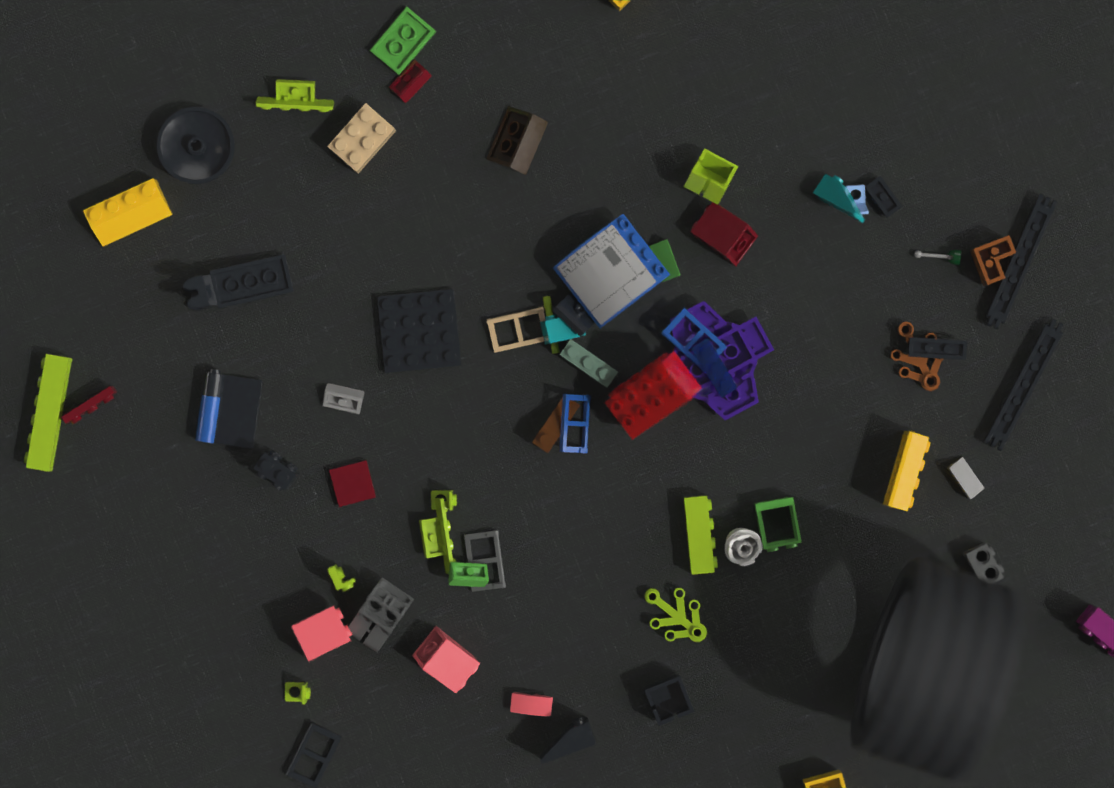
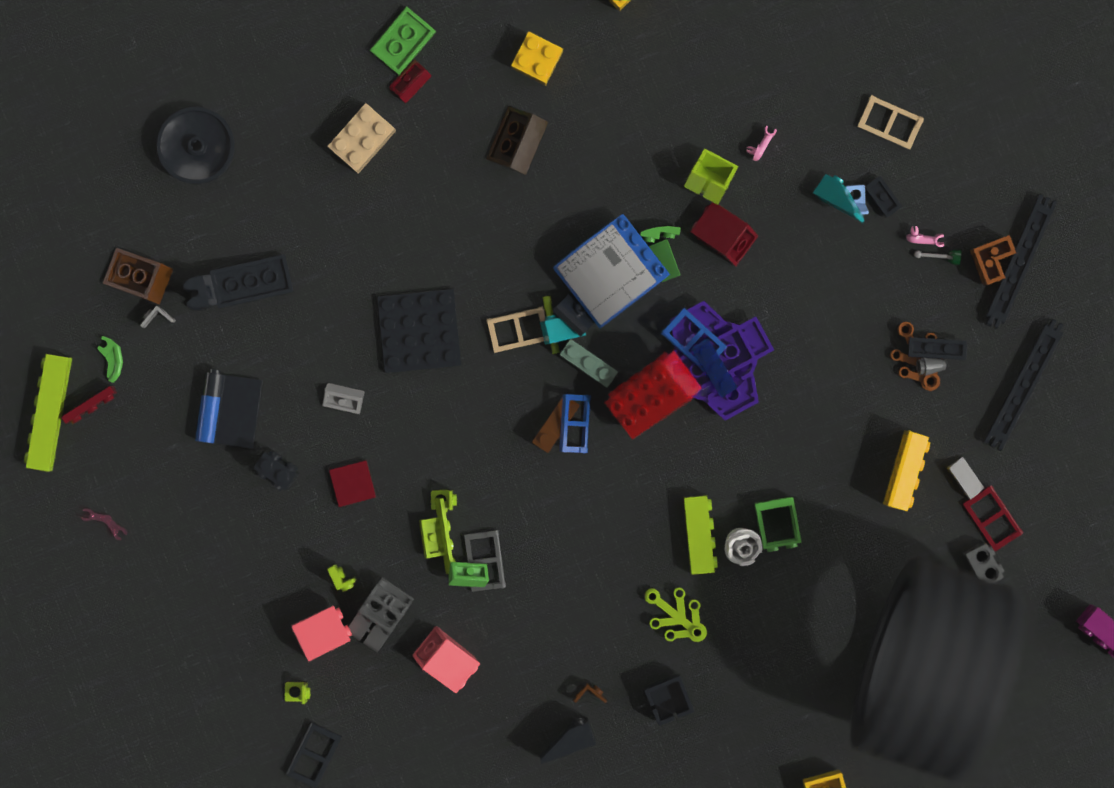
yellow slope [83,178,173,247] -> none
lime bracket [256,79,334,112] -> none
coral slope [510,692,553,716] -> none
none -> clear pink piece [81,508,127,540]
none -> bright green piece [98,336,123,383]
none -> reddish brown slope [103,248,173,305]
none -> light grey bracket [140,306,176,328]
none -> yellow brick [511,31,563,86]
none -> reddish brown bracket [573,683,607,703]
none -> bright green slope [640,226,681,243]
none -> bright pink piece [746,125,777,161]
none -> tan window [857,95,924,150]
none -> bright pink piece [906,226,944,247]
none -> dark grey cone [916,357,946,376]
none -> dark red window [963,485,1024,552]

